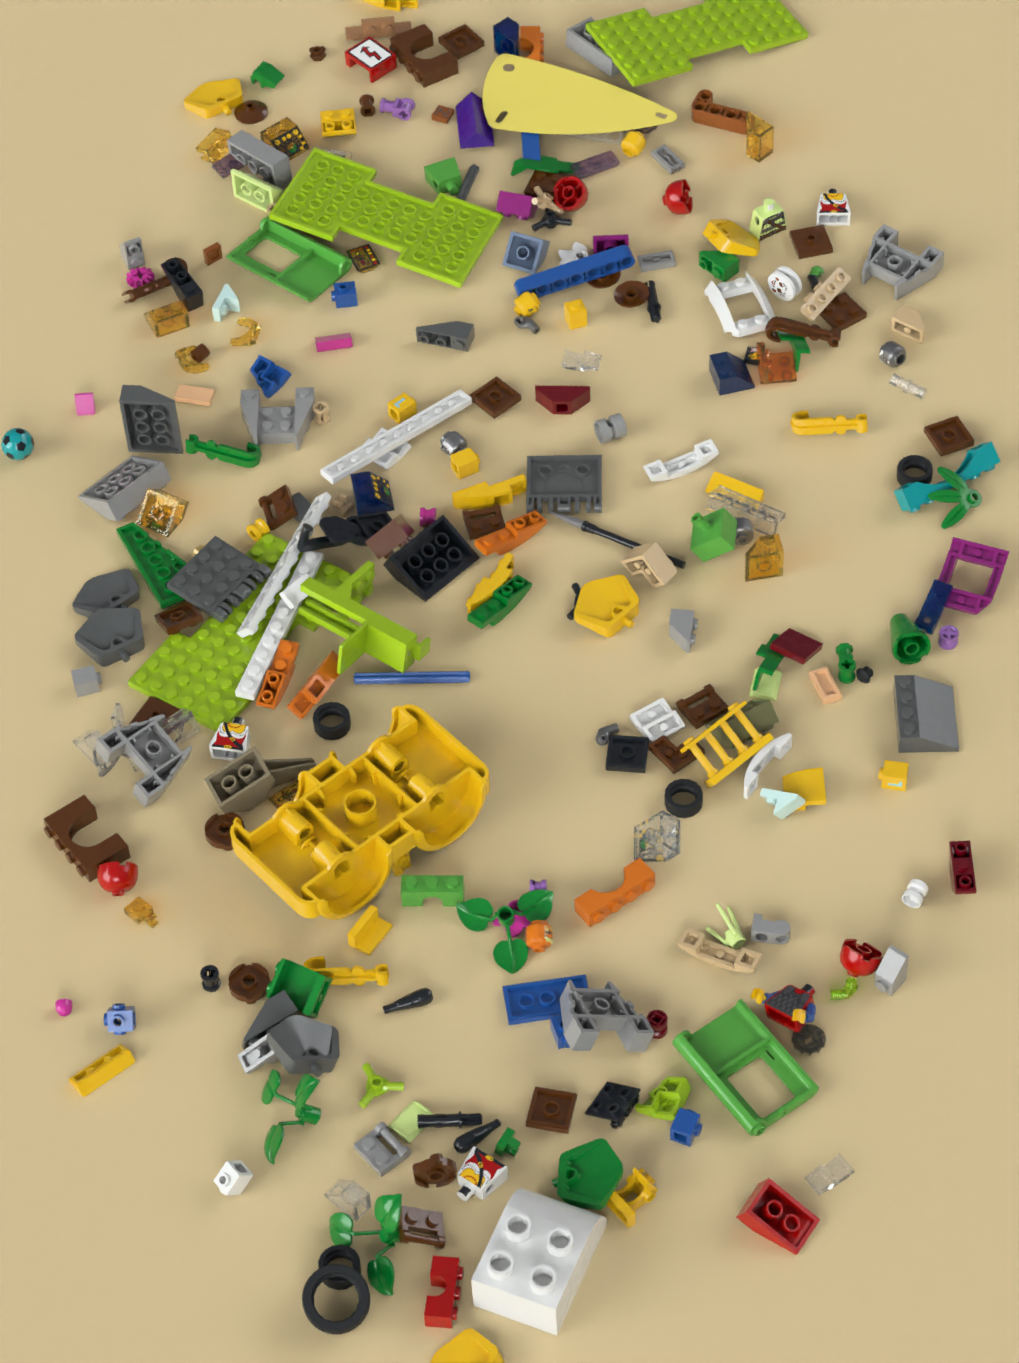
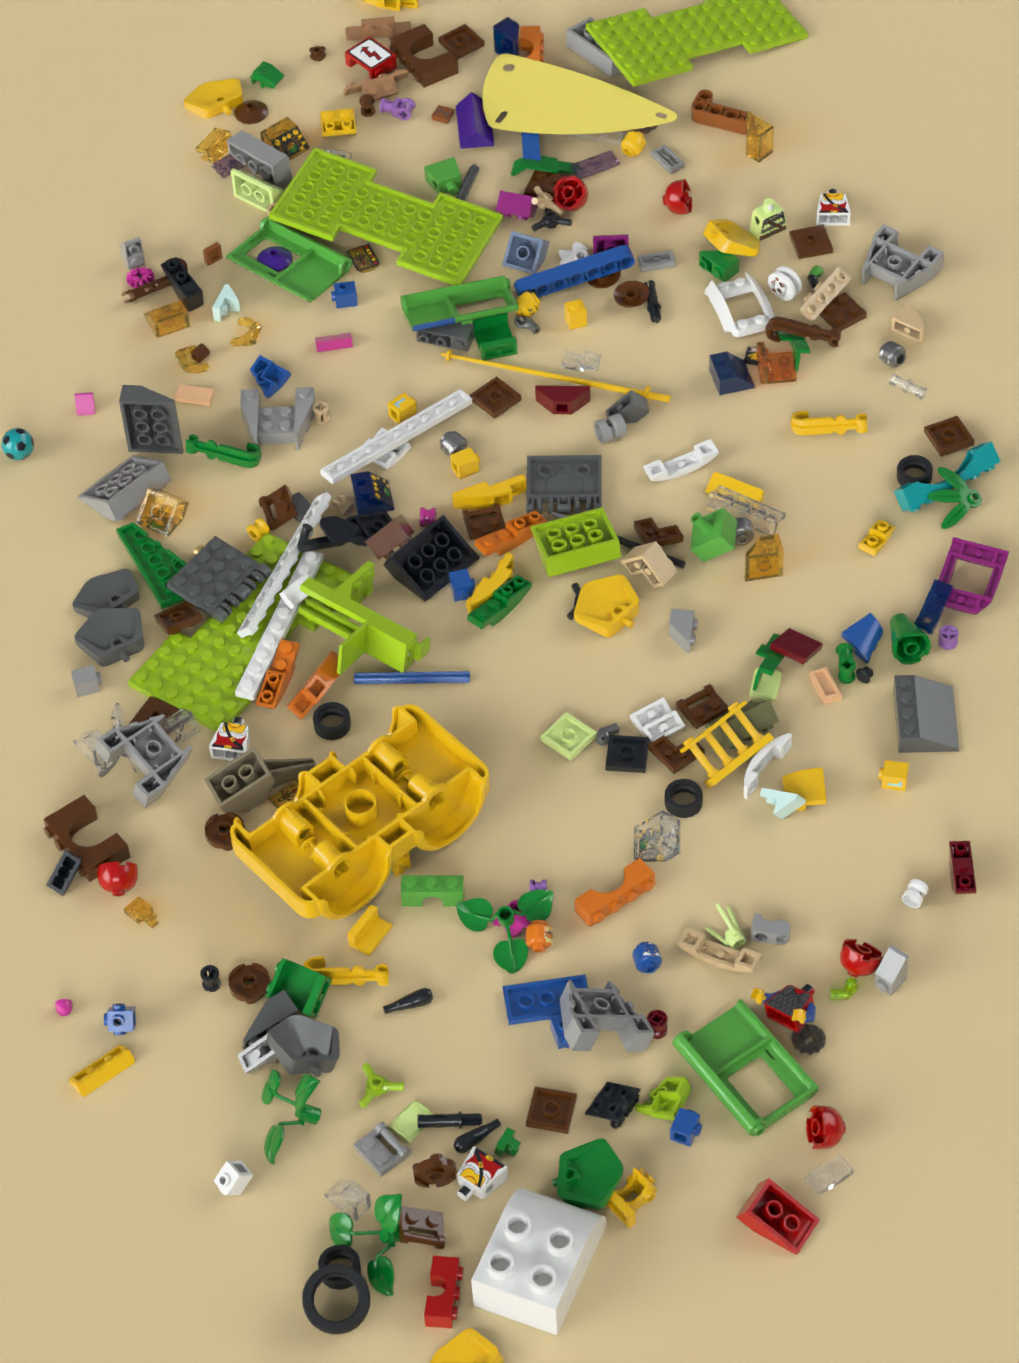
none -> black slope [46,850,83,896]
none -> dark purple dish [257,246,292,272]
none -> medium nougat bracket [343,69,409,101]
none -> bright green piece [400,275,518,332]
none -> yellow piece [441,350,671,403]
none -> blue brick [449,569,475,602]
none -> green panel [472,313,517,360]
none -> lime slope [530,507,621,577]
none -> yellowish green plate [540,712,597,761]
none -> dark grey slope [606,390,649,424]
none -> blue head [632,942,662,974]
none -> reddish brown plate [634,518,684,547]
none -> red cylinder [806,1106,846,1149]
none -> blue slope [841,613,883,664]
none -> yellow slope [858,519,895,556]

